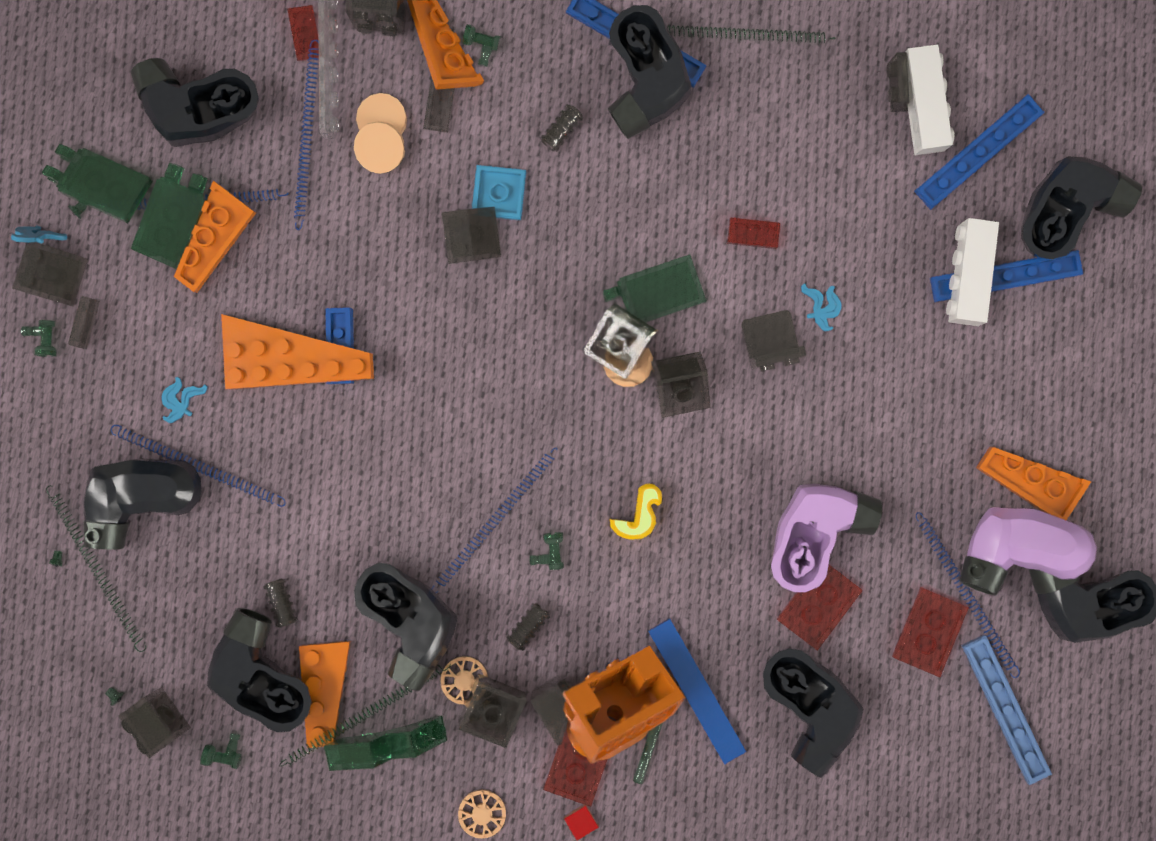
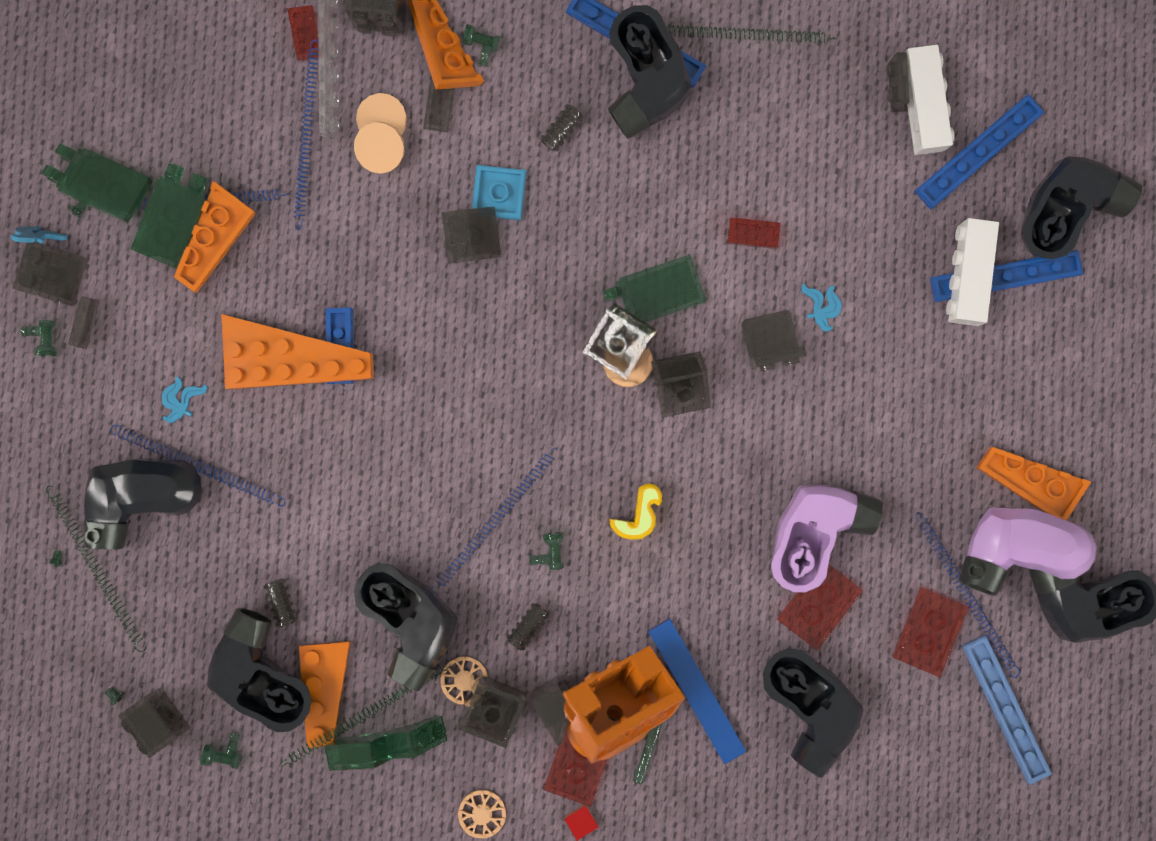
black piece [131,58,259,147] -> none

